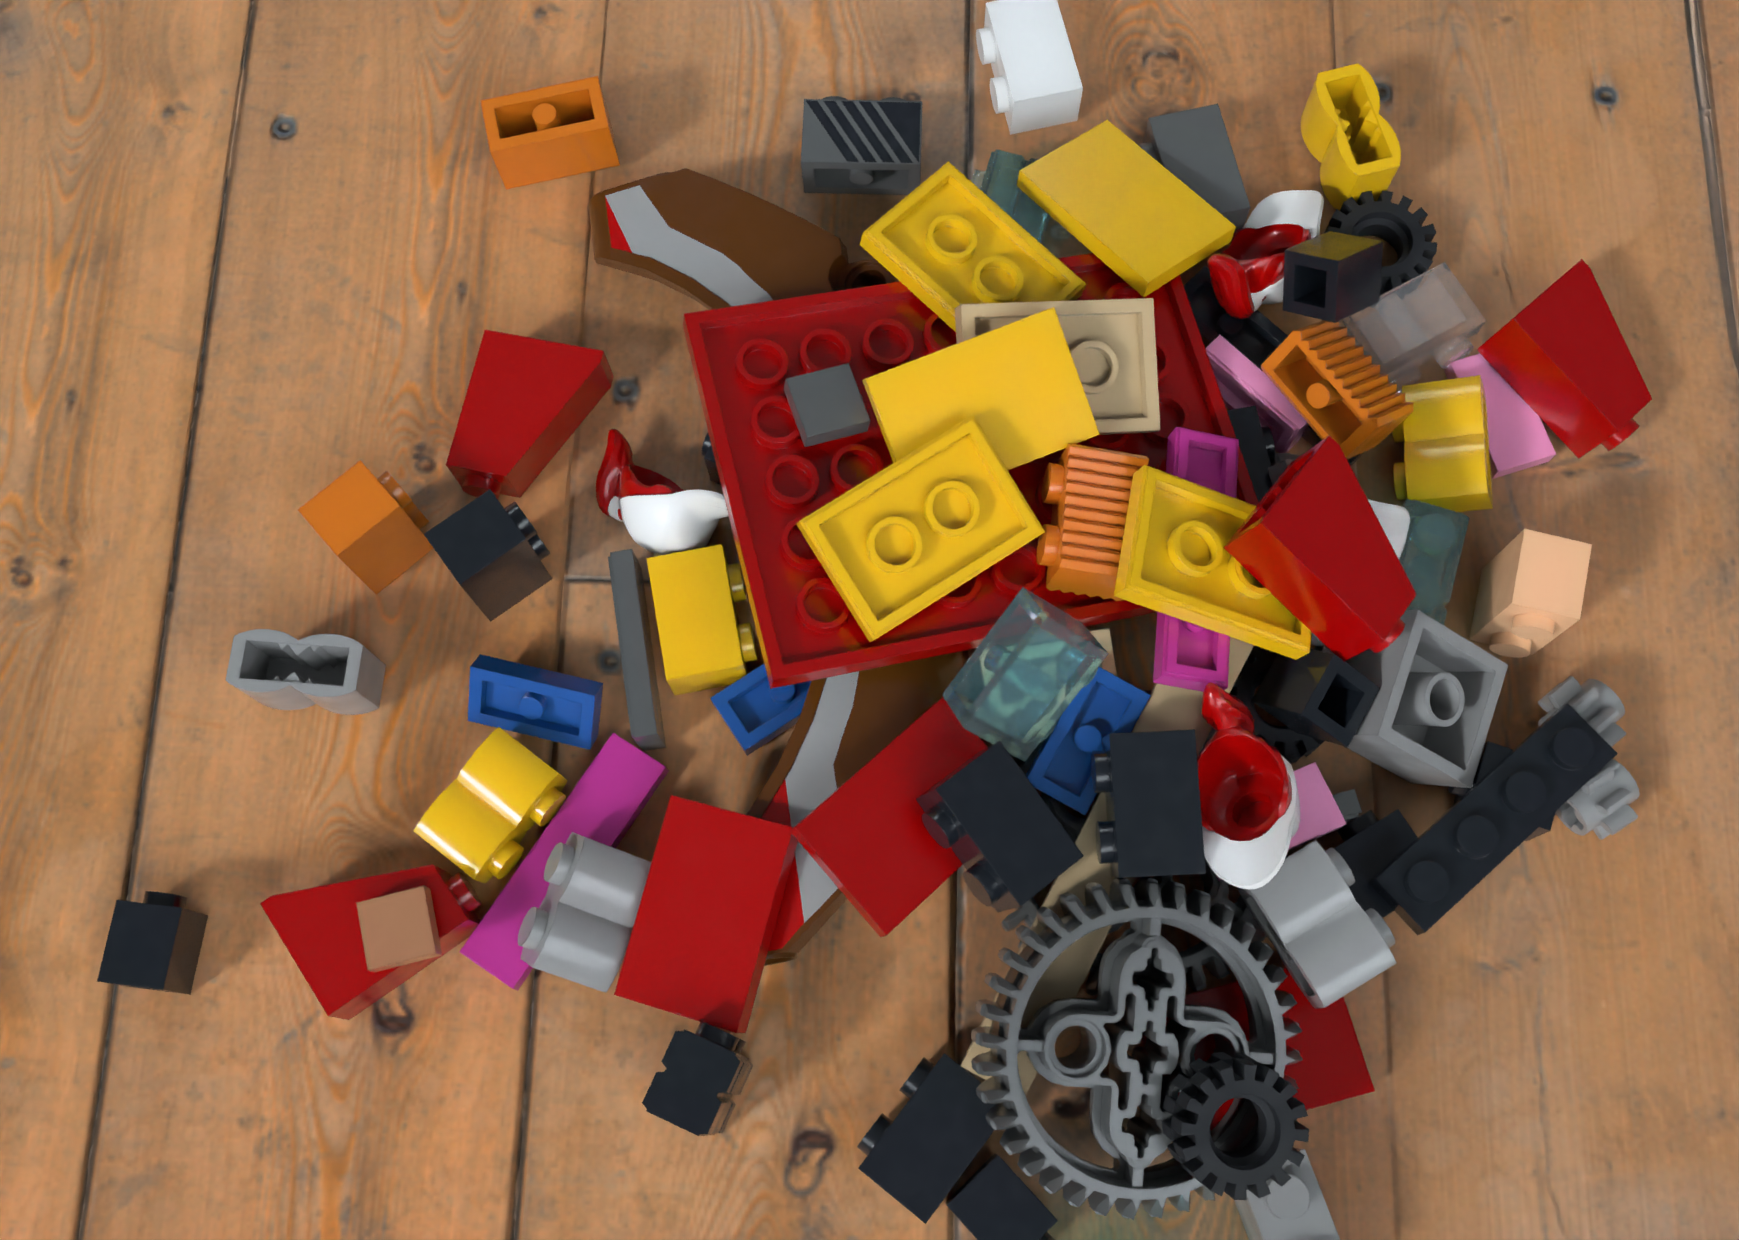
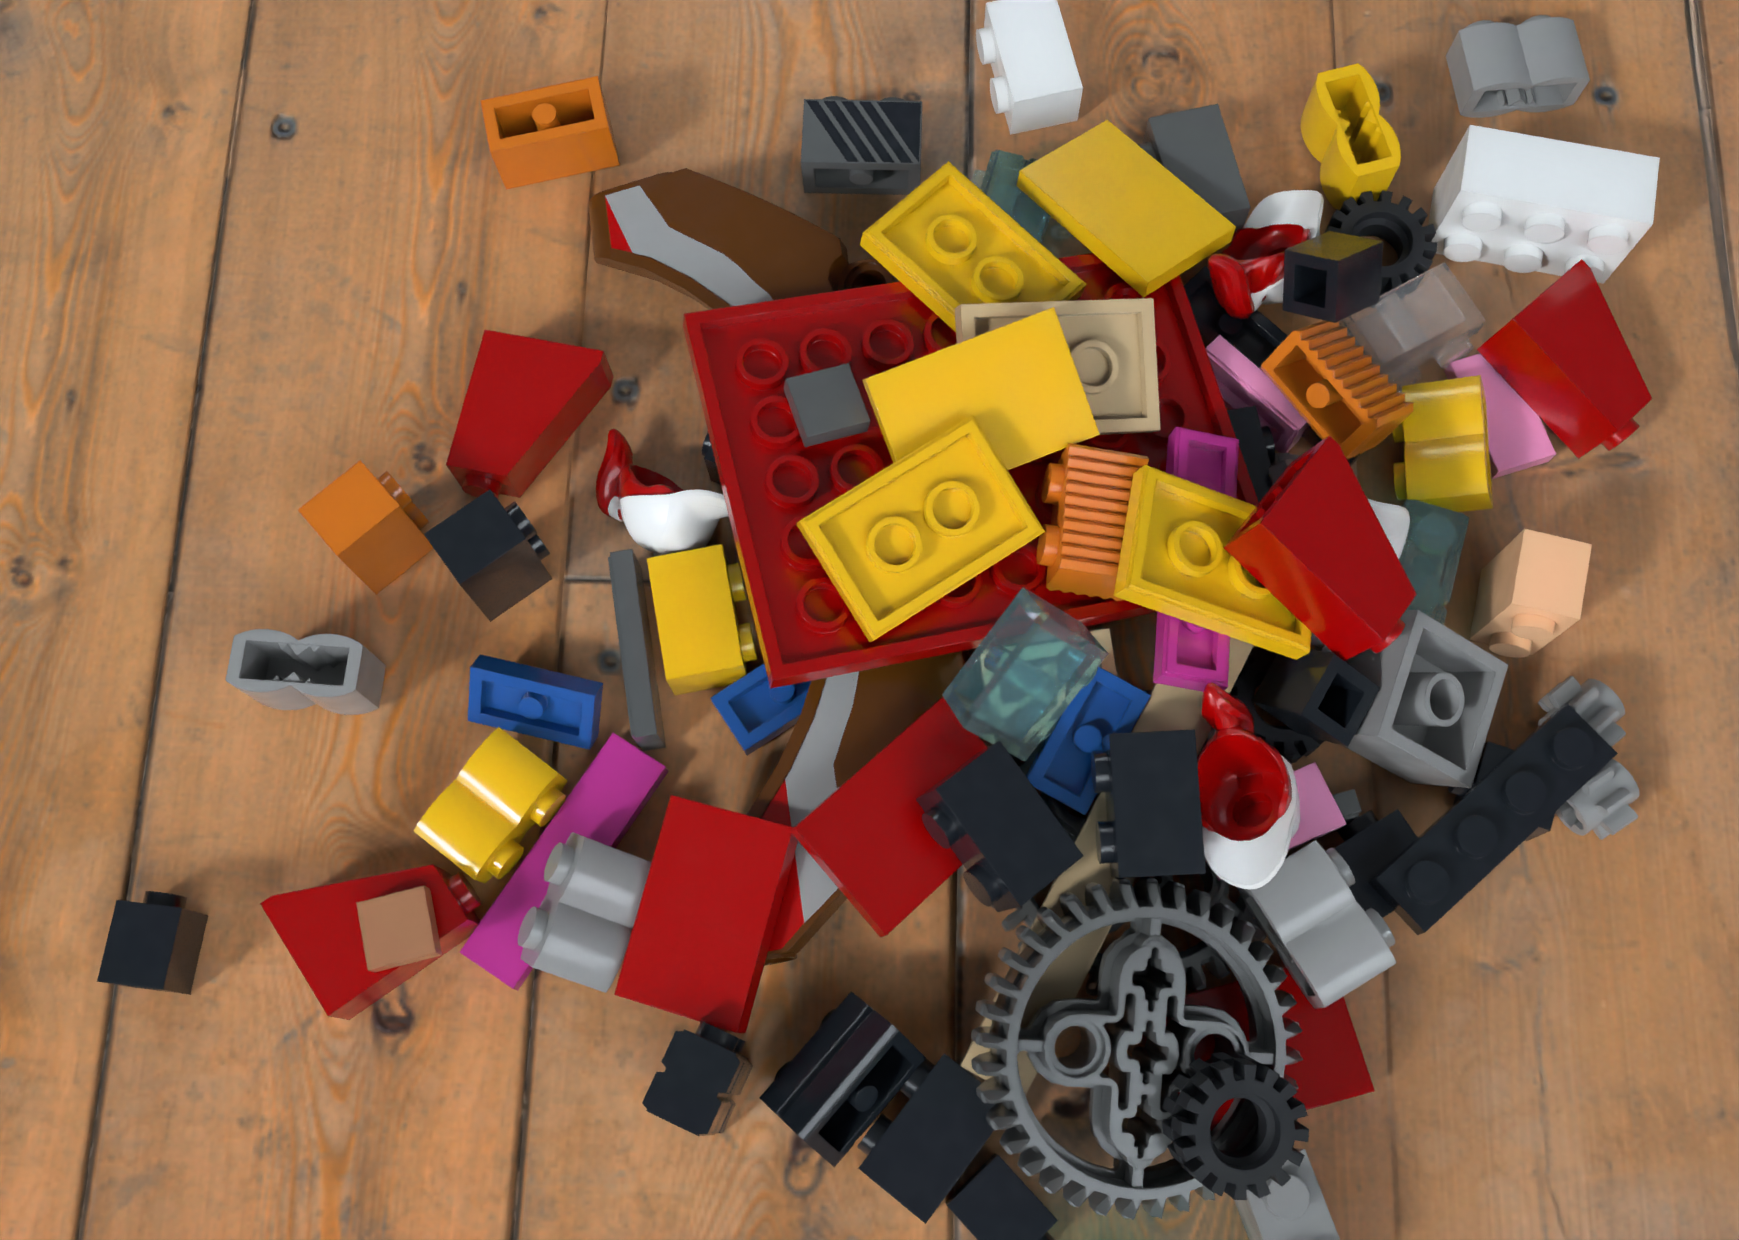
none -> black brick [759,991,926,1167]
none -> white brick [1428,125,1660,284]
none -> light grey brick [1446,15,1590,118]

